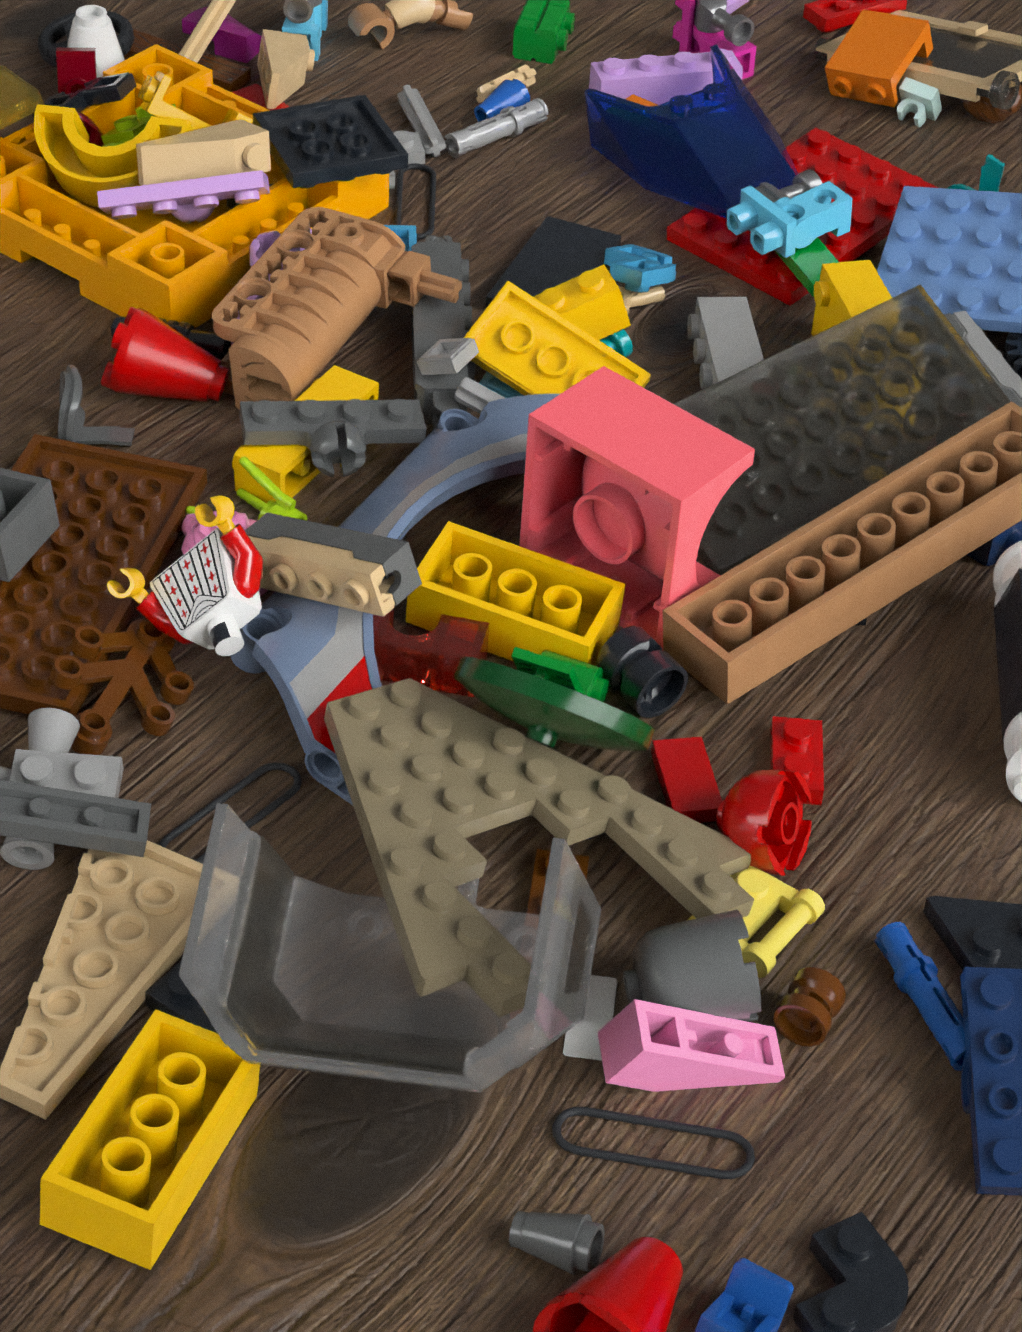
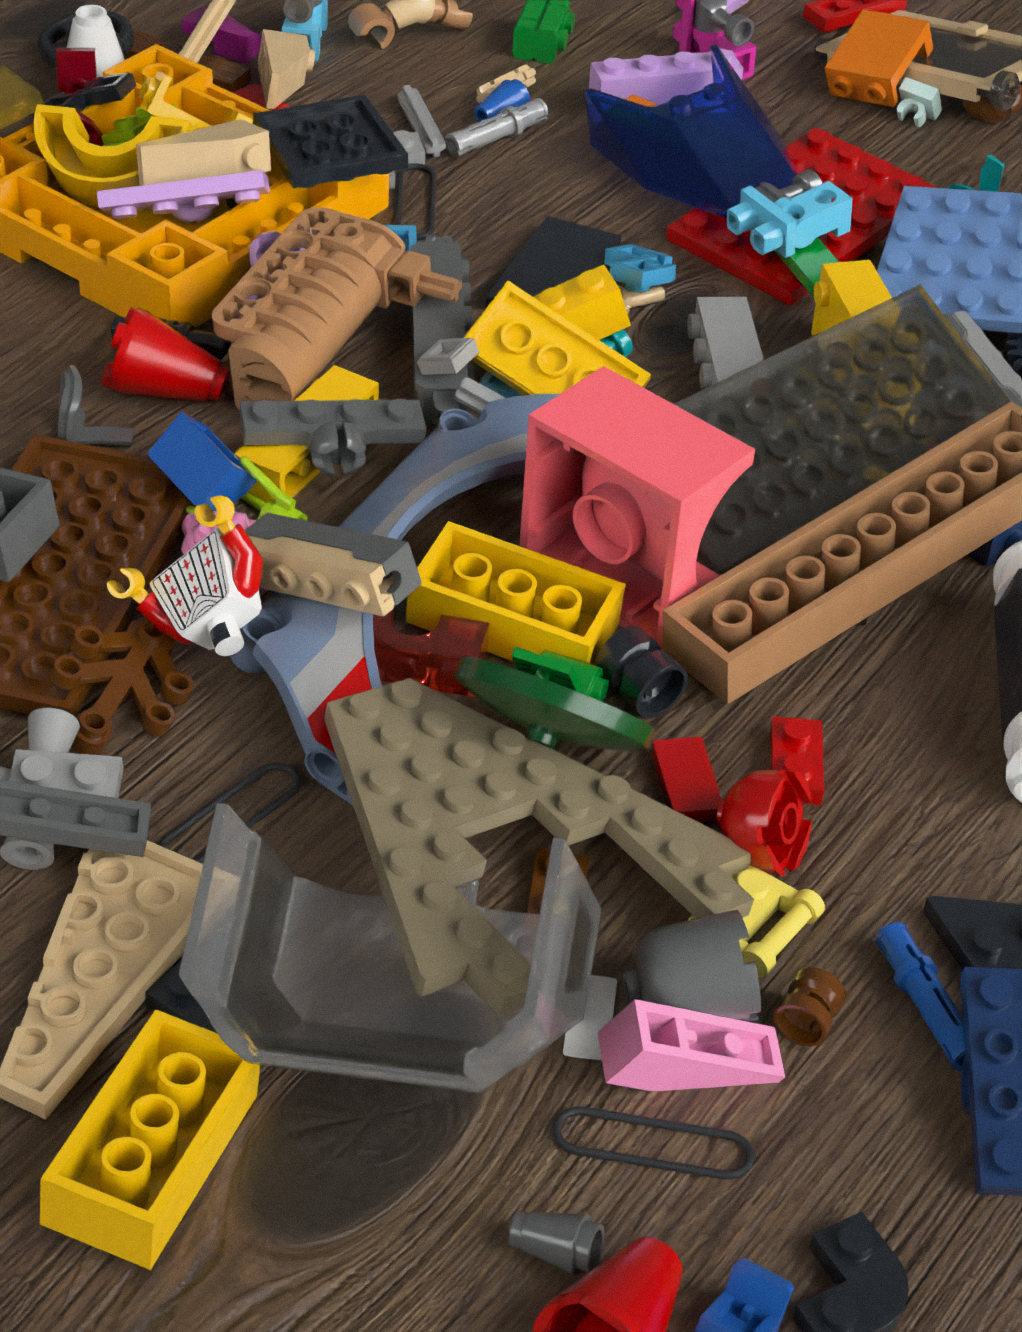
none -> blue brick [147,412,257,510]

